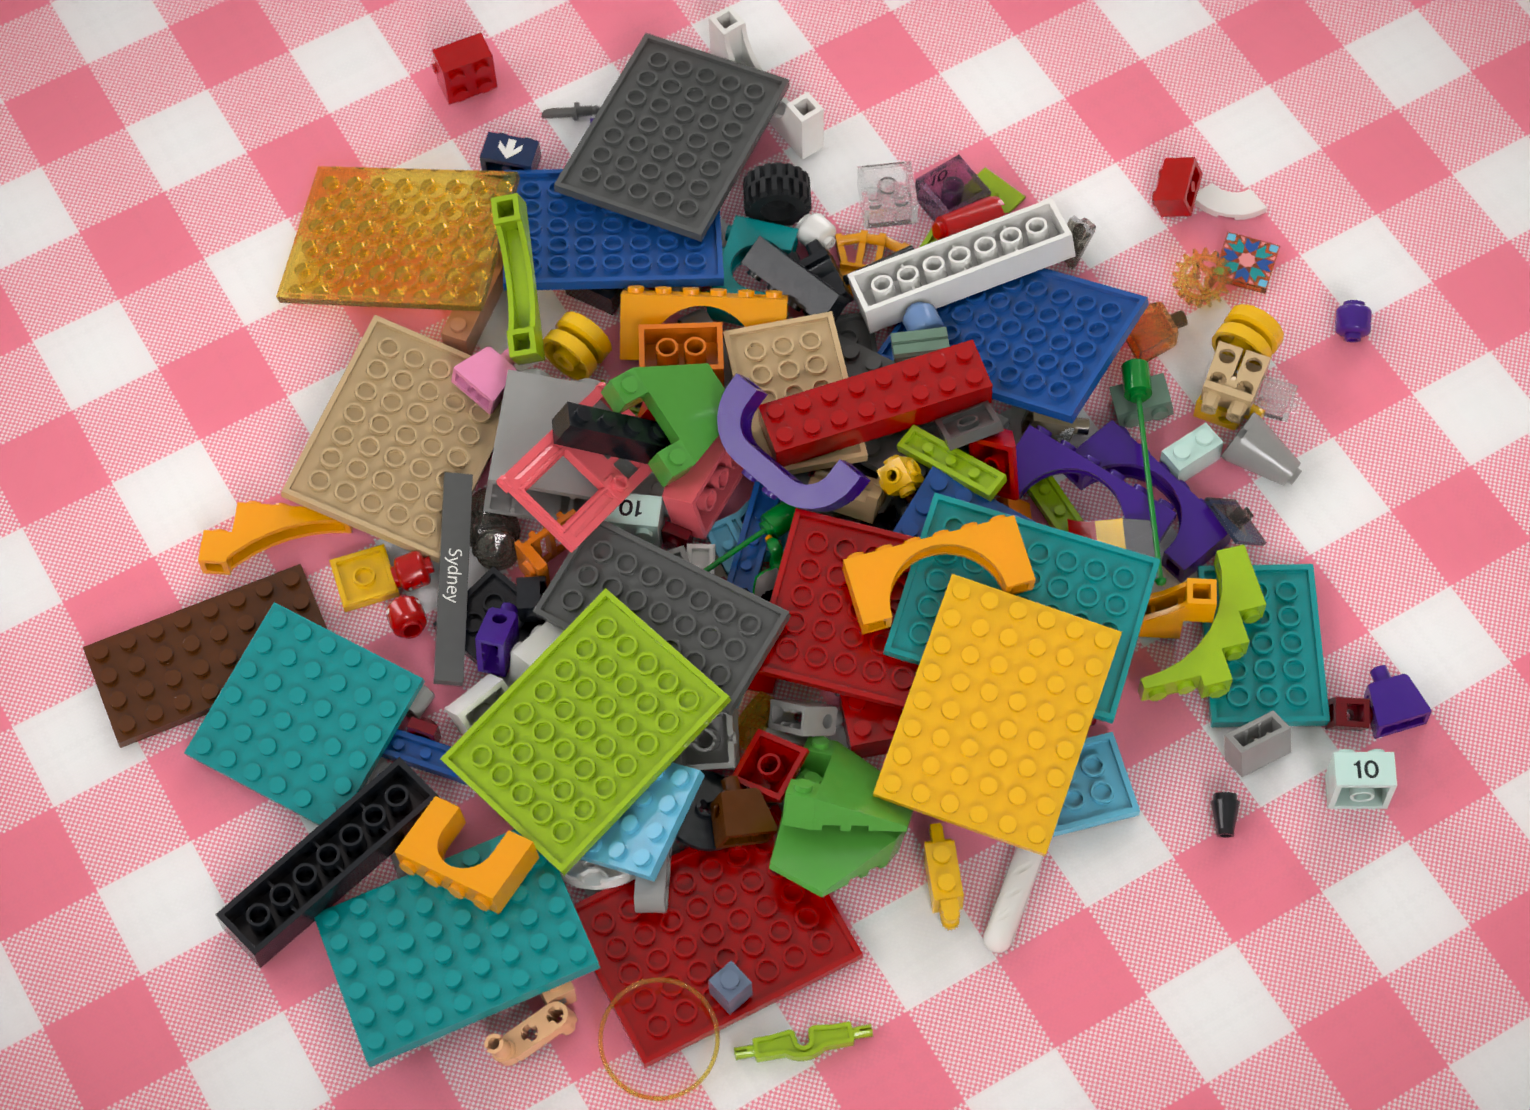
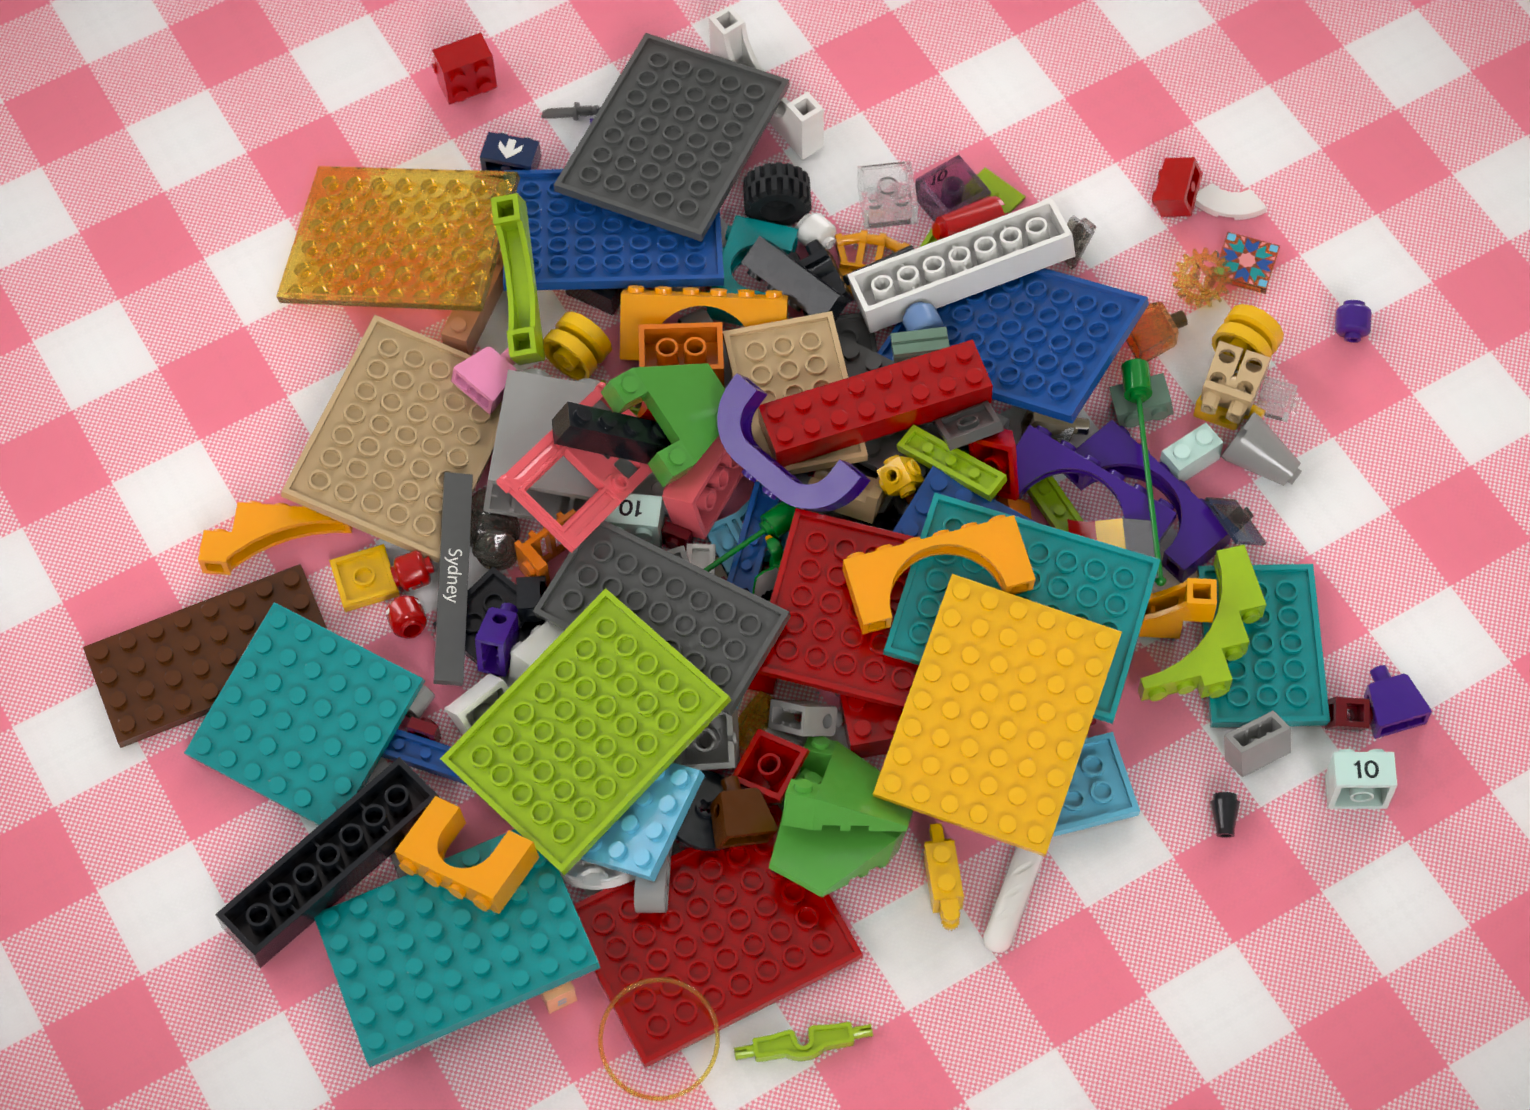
light nougat beam [484,1002,578,1066] -> none
sand blue brick [708,961,753,1015] -> none

